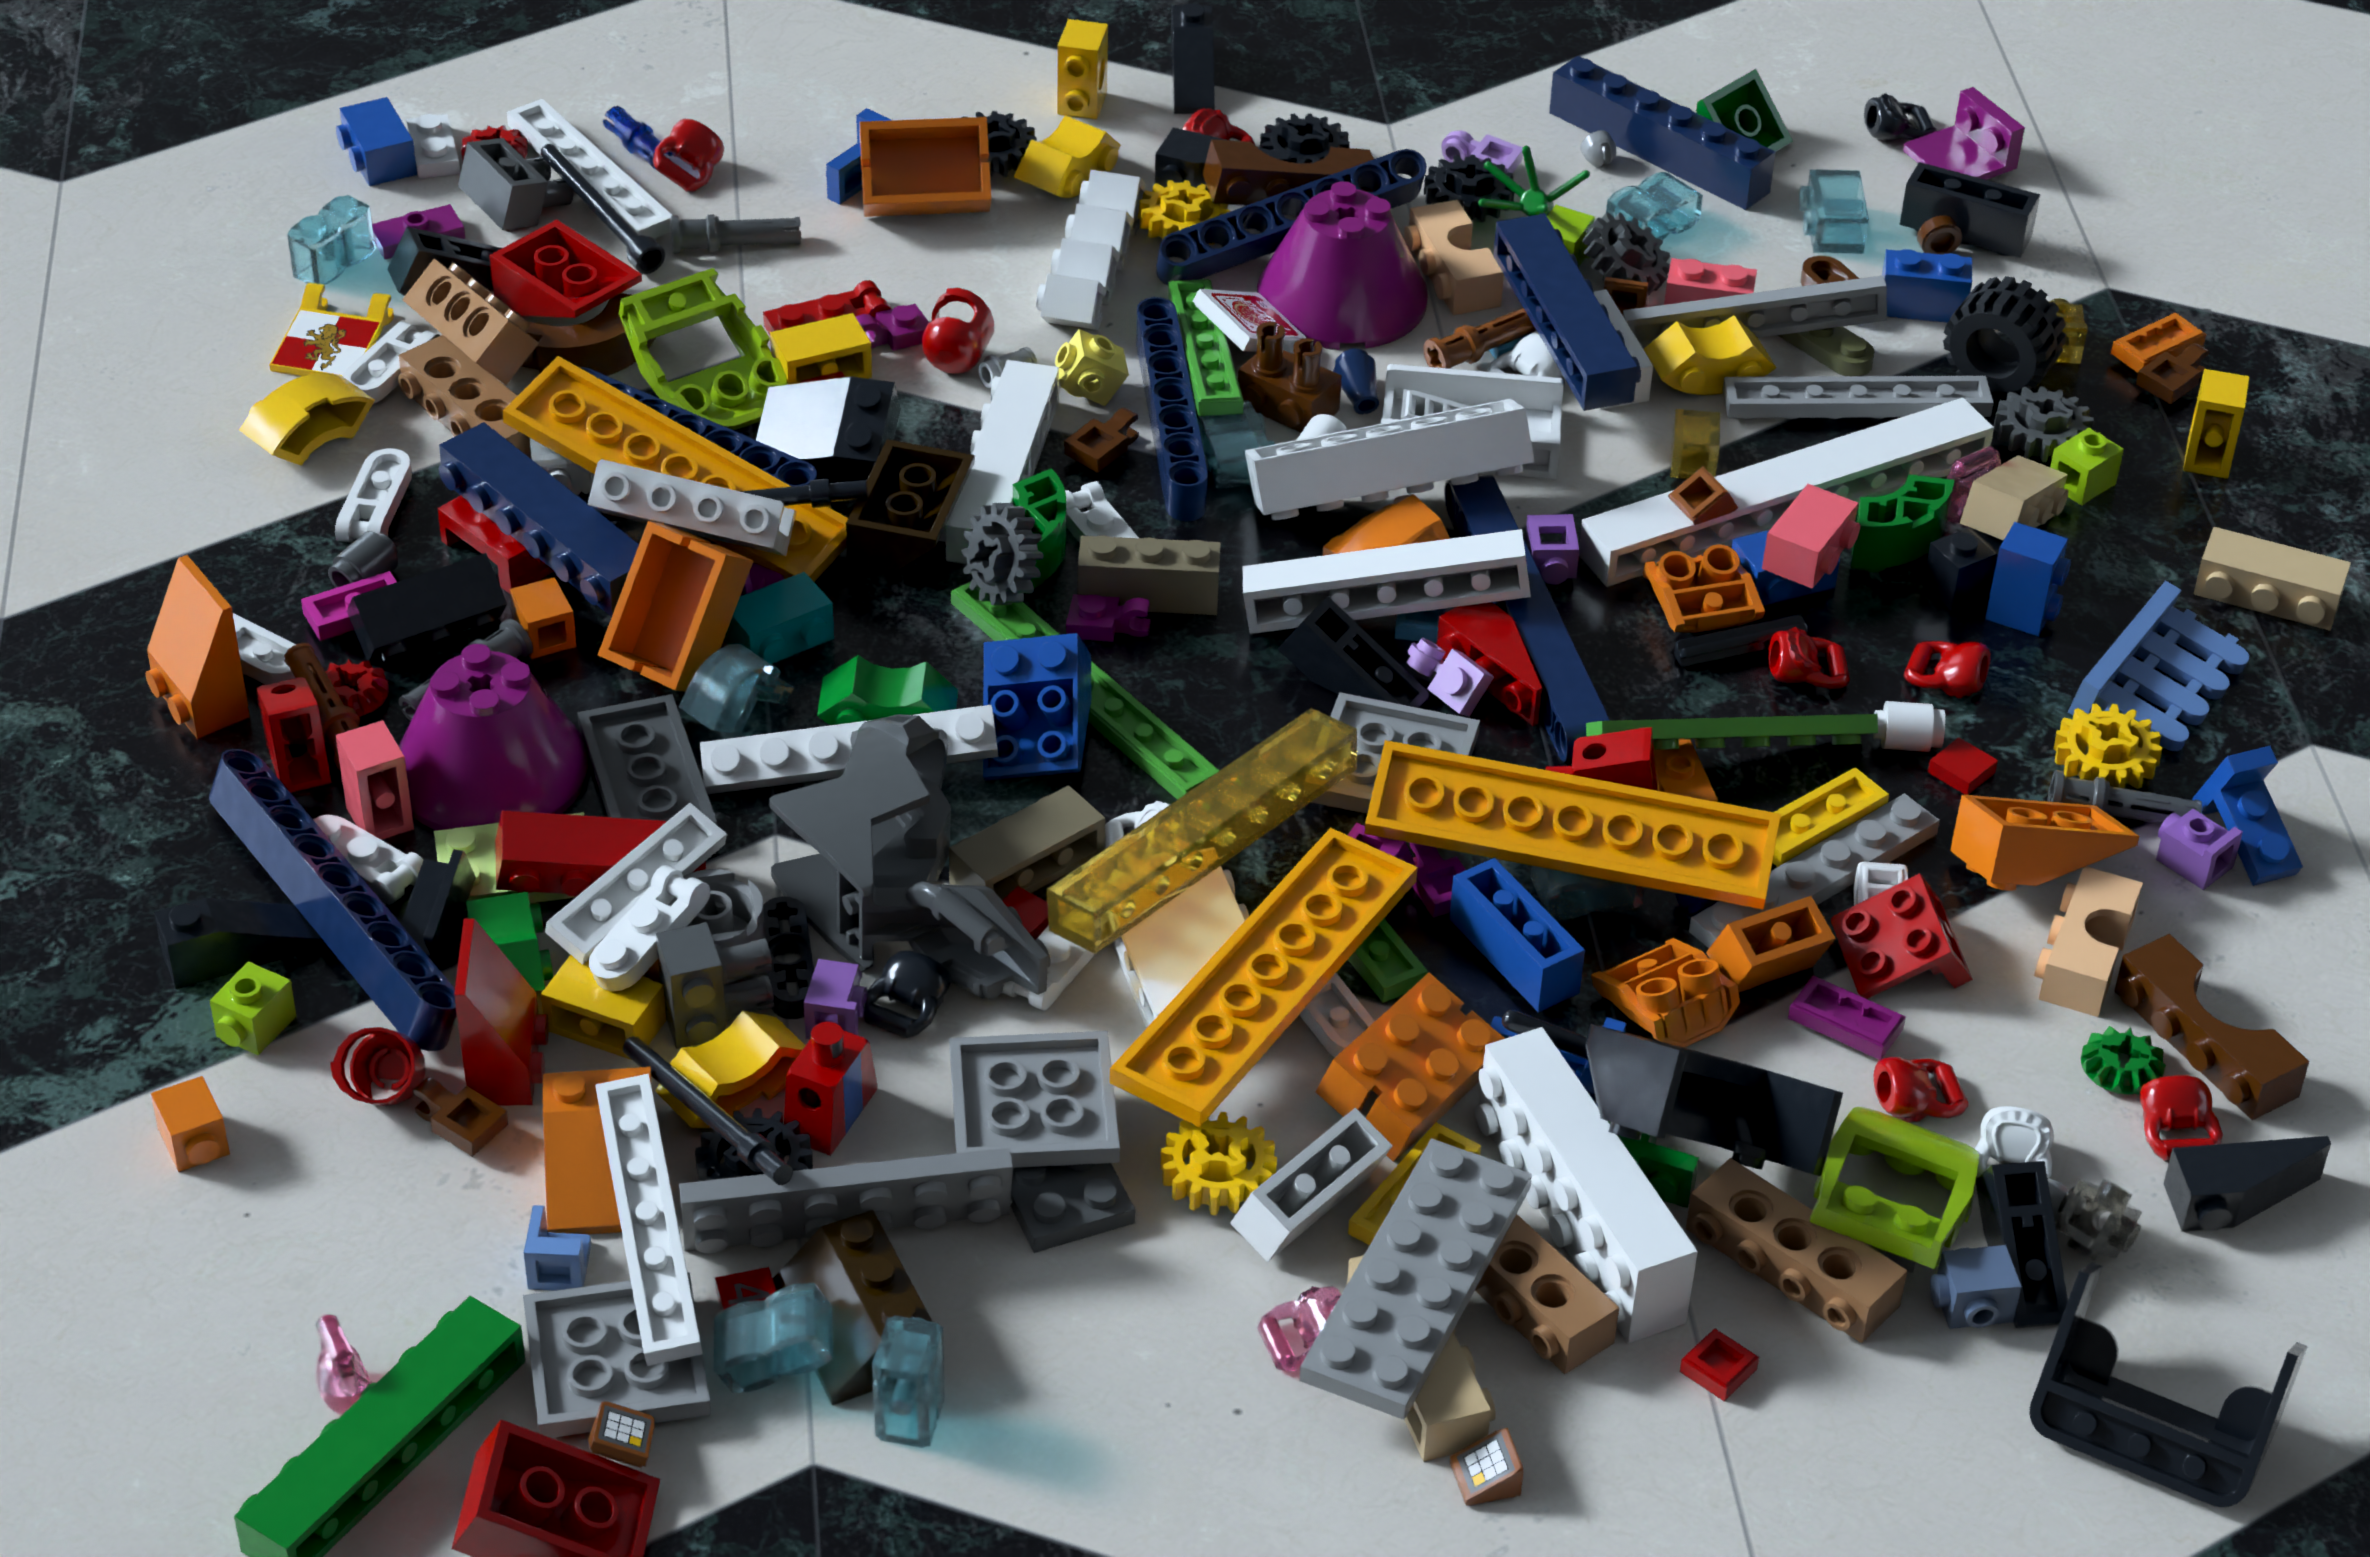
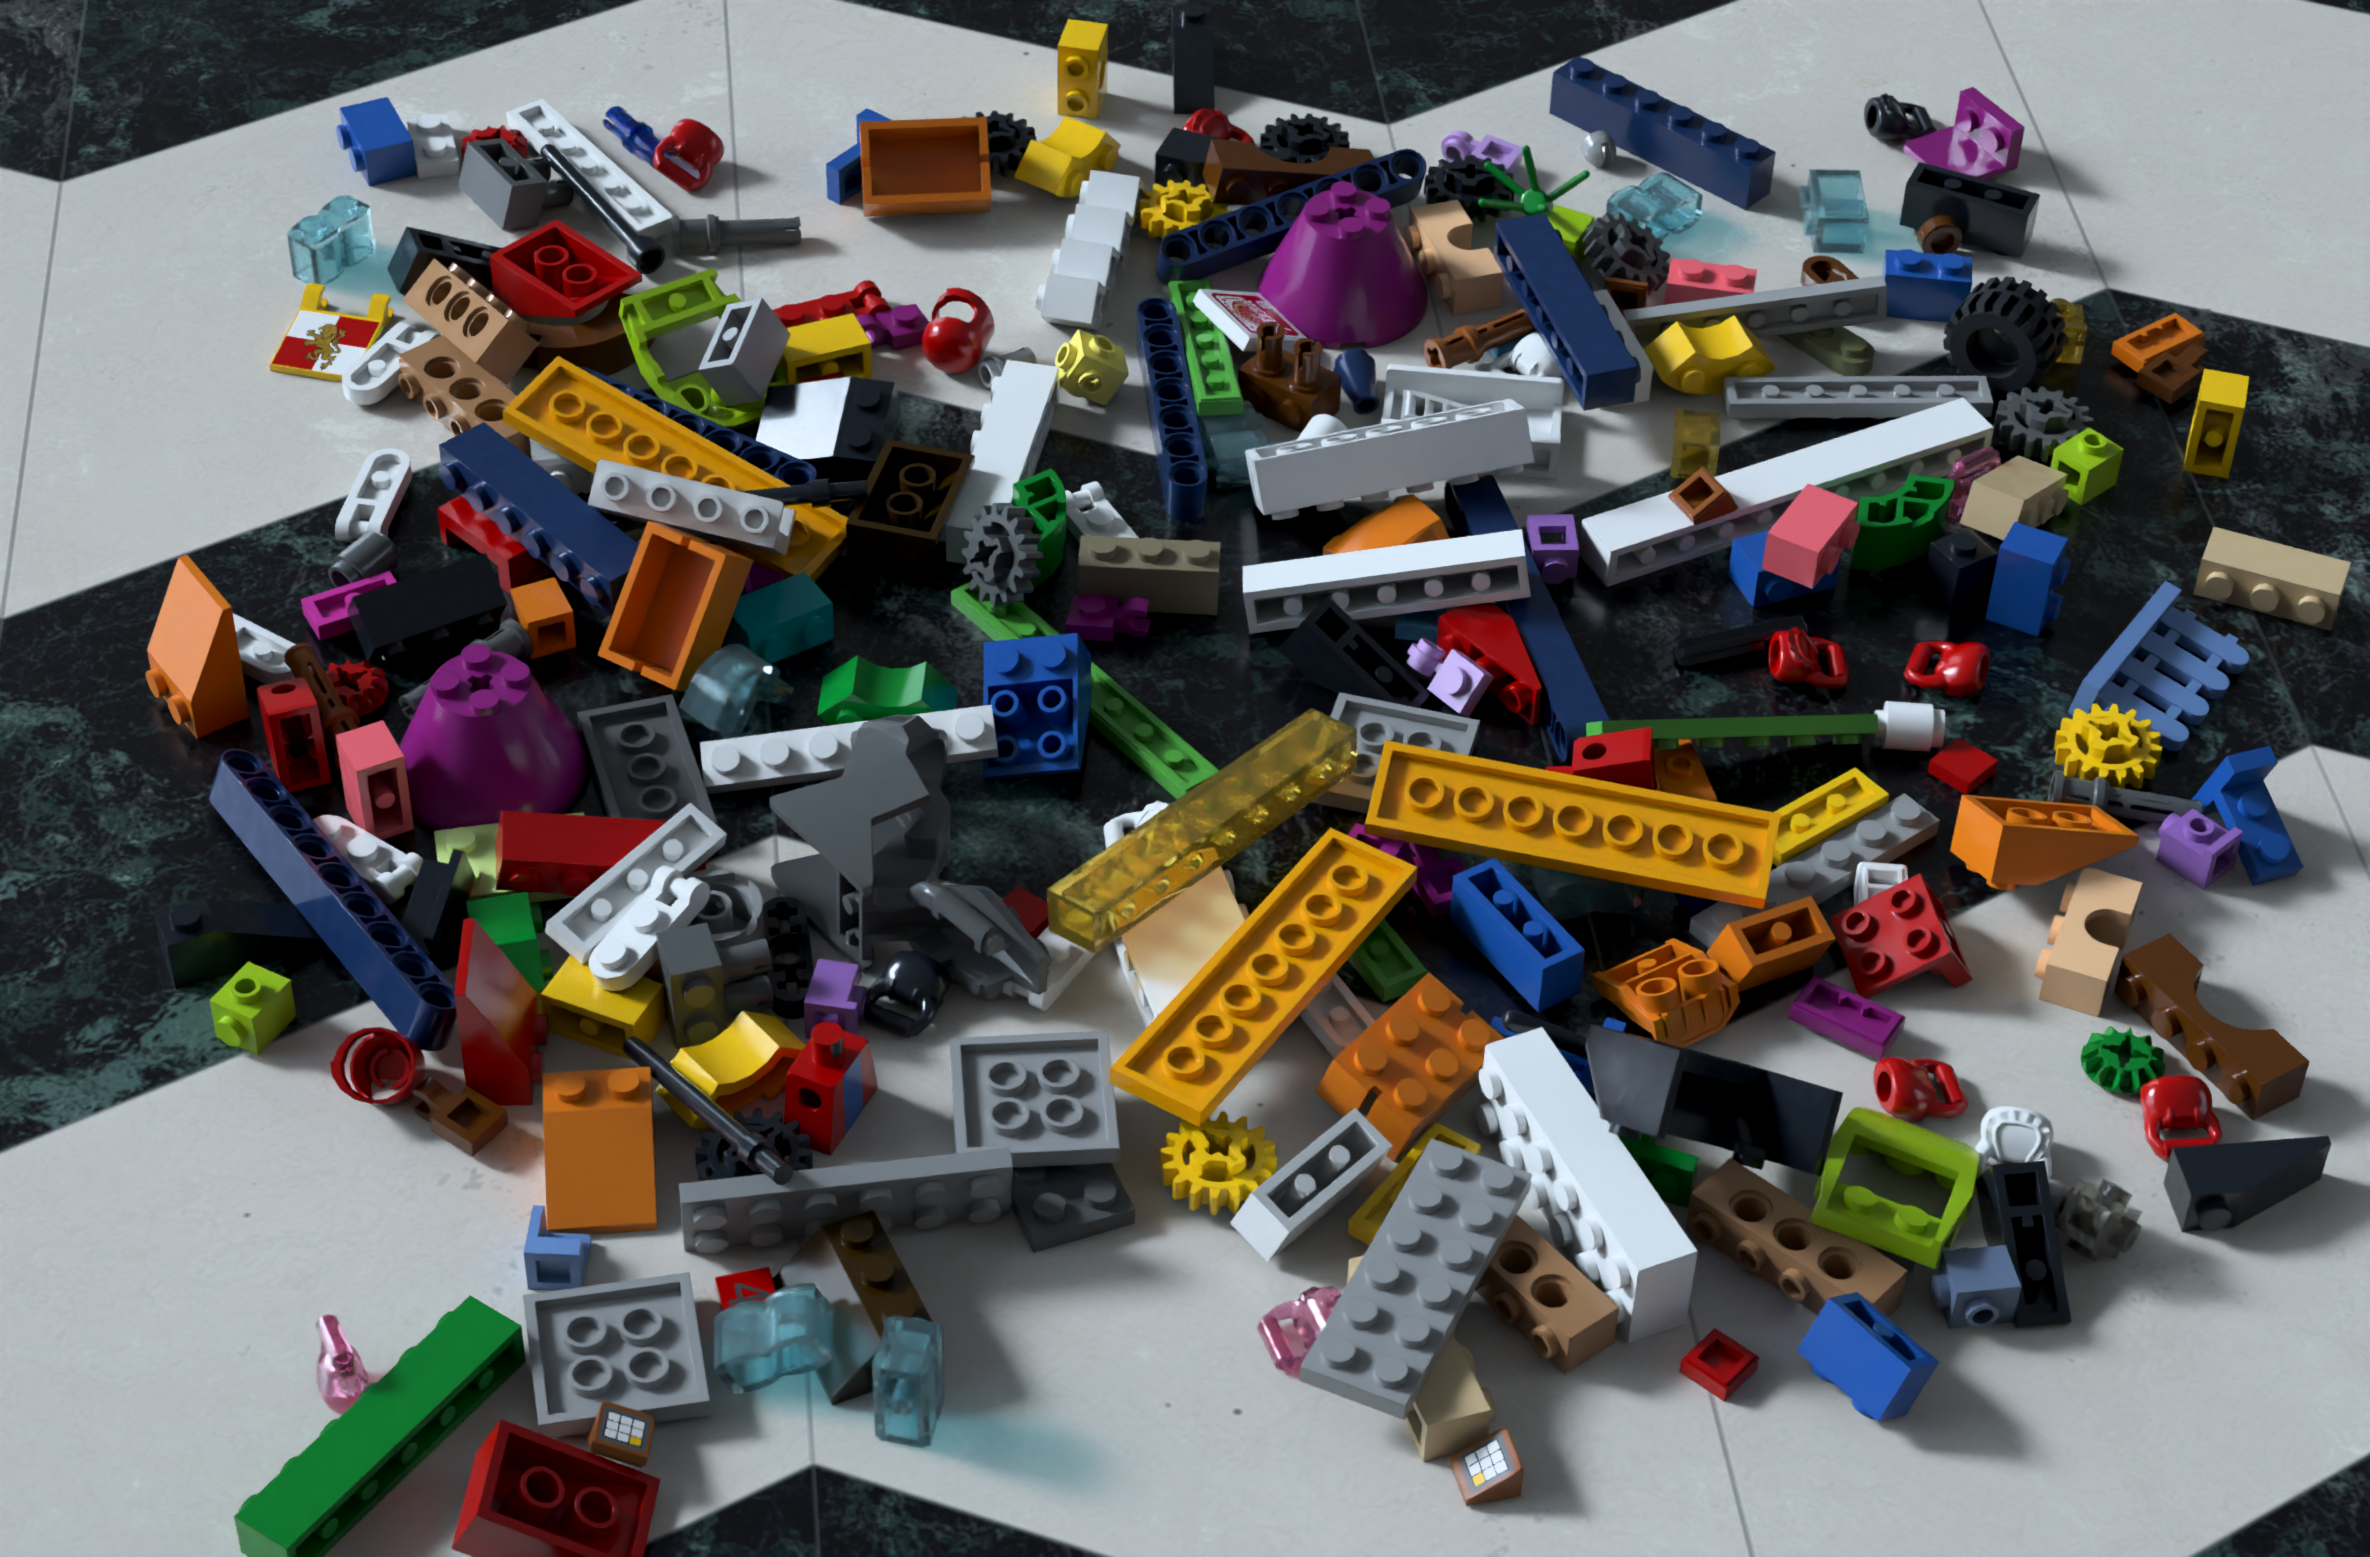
orange brick [151,1076,230,1172] -> none
yellow brick [239,373,375,466] -> none
magenta plate [369,204,466,259] -> none
white plate [595,1074,703,1366] -> none
dark tan brick [949,785,1105,900] -> none
reddish brown plate [1064,407,1139,473] -> none
orange slope [1642,544,1765,633] -> none
green slope [1696,69,1793,152] -> none
black windscreen [2029,1262,2308,1507] -> none
none -> light grey brick [698,298,791,406]
none -> blue brick [1797,1292,1939,1422]

